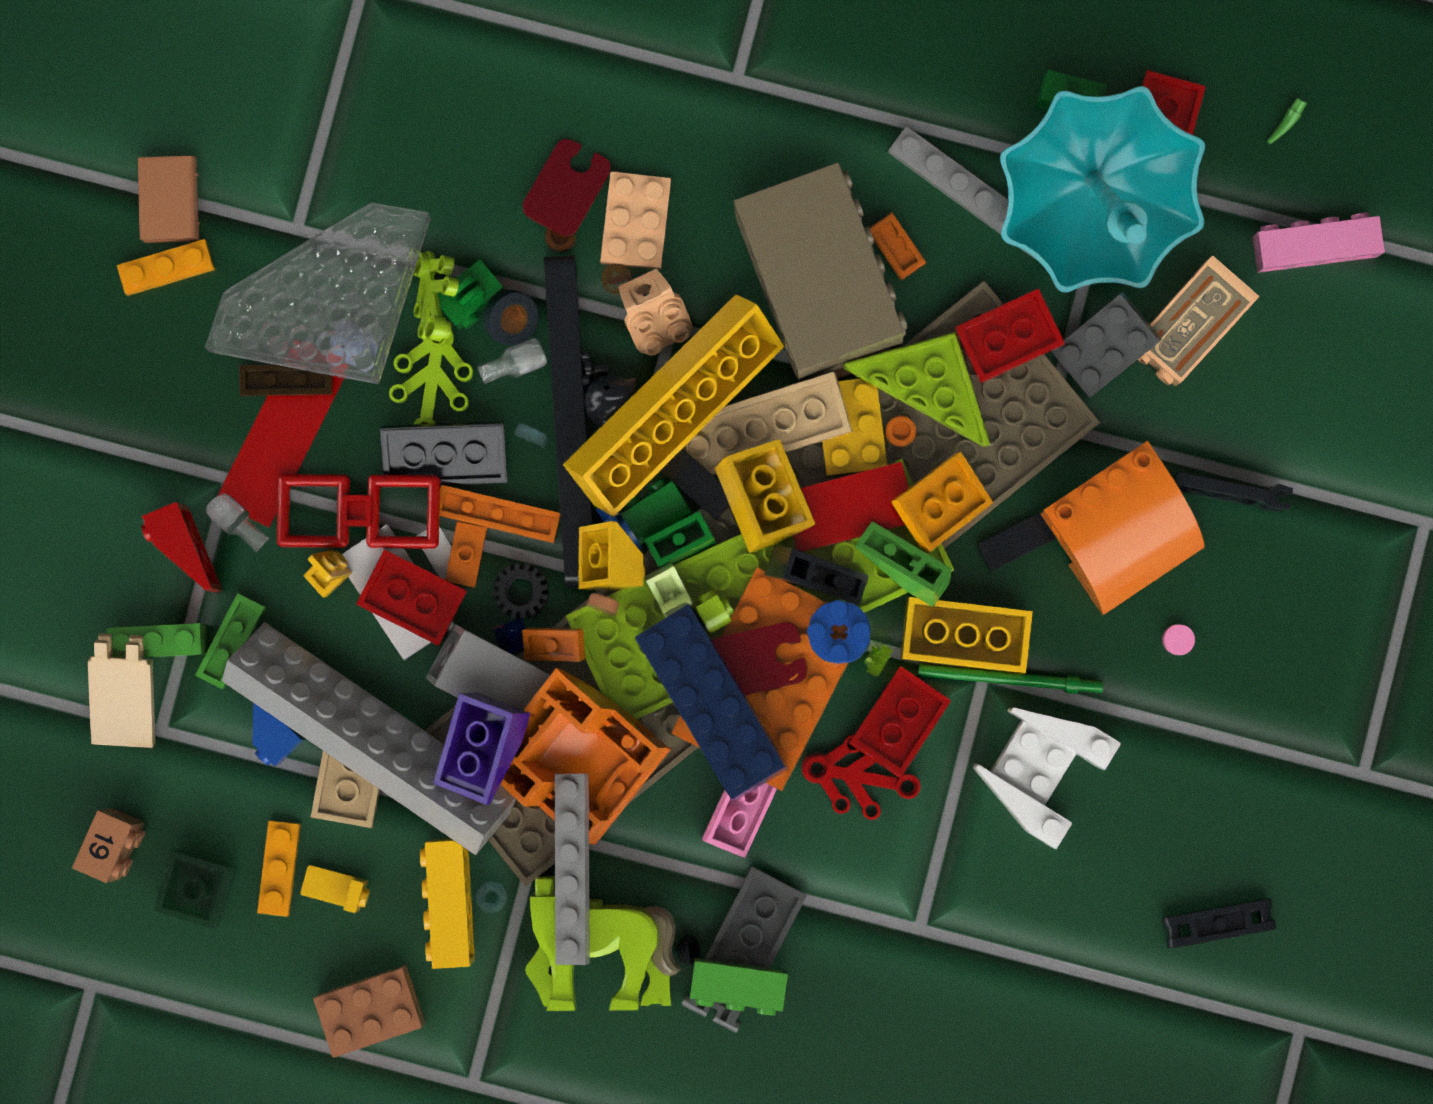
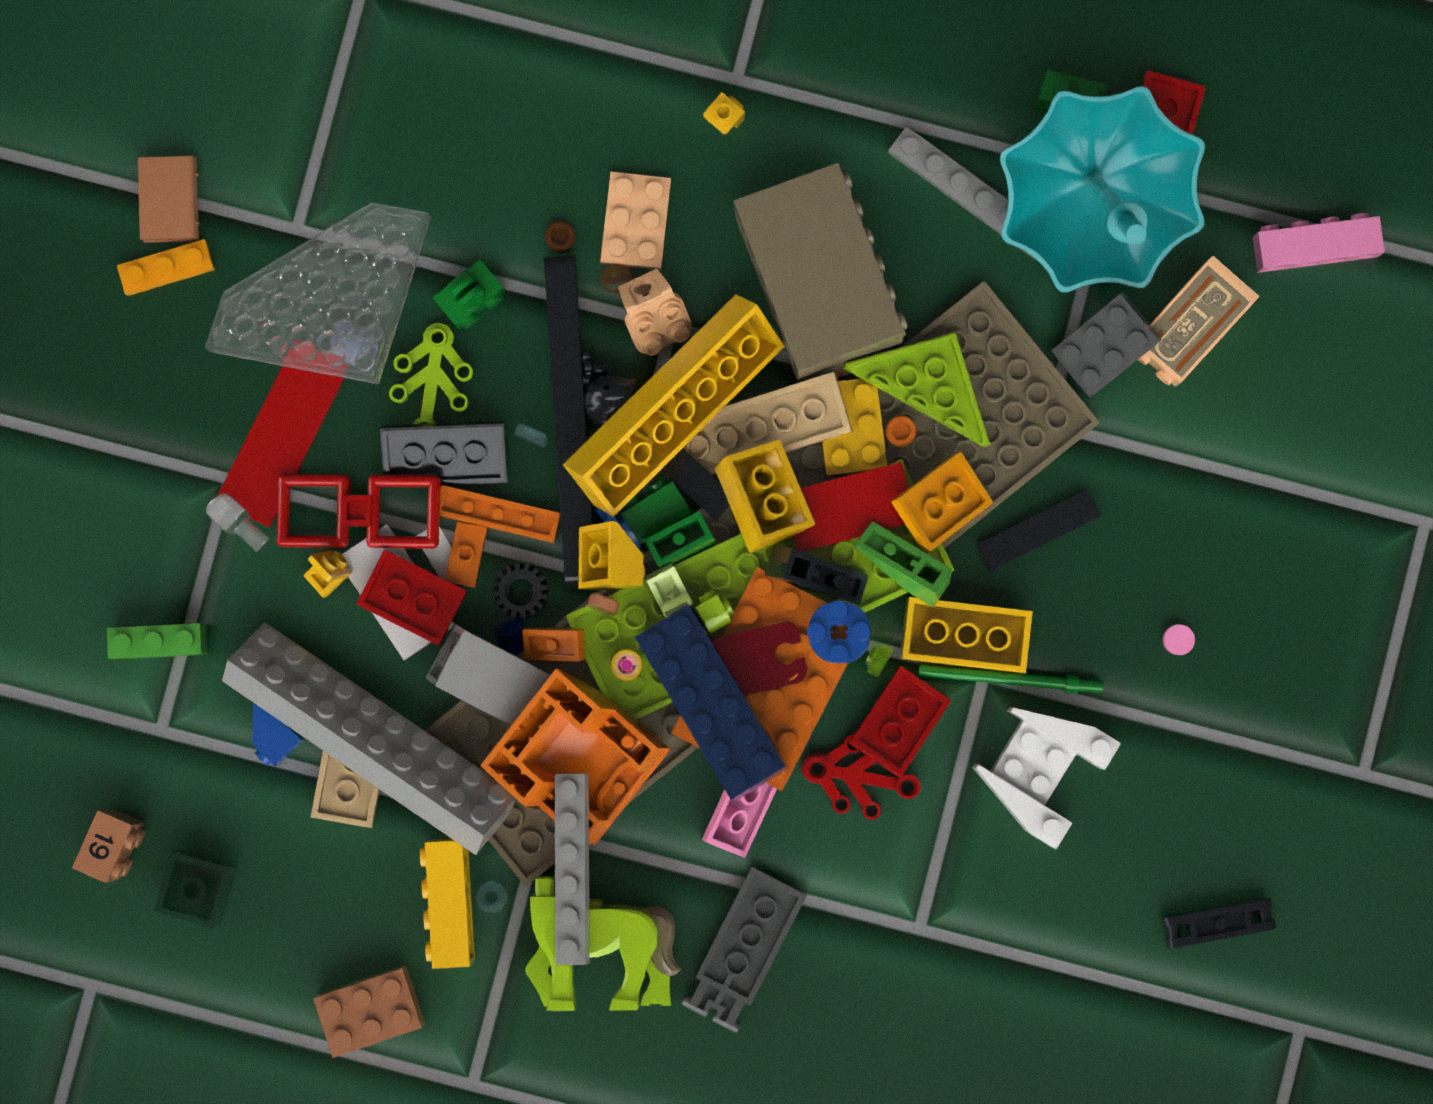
tan tile [88,633,155,748] -> none
red slope [141,502,223,593] -> none
bright green plate [195,593,267,689] -> none
dark brown plate [239,363,333,397] -> none
light orange plate [257,820,301,917] -> none
yellow bracket [300,865,370,913] -> none
lime plant [413,251,459,342] -> none
dark purple slope [433,692,530,805] -> none
clear arm [477,338,547,384] -> none
black wheel [483,290,538,346] -> none
dark red piece [522,139,611,237] -> none
black piece [675,935,700,965] -> none
bright green brick [690,958,788,1016] -> none
orange plate [870,213,927,281] -> none
red plate [954,288,1065,384] -> none
orange slope [1040,441,1205,615] -> none
black tile [1171,472,1293,512] -> none
bright green helmet [1267,98,1307,144] -> none
none -> tile [611,649,642,681]
none -> yellow bracket [703,92,745,135]

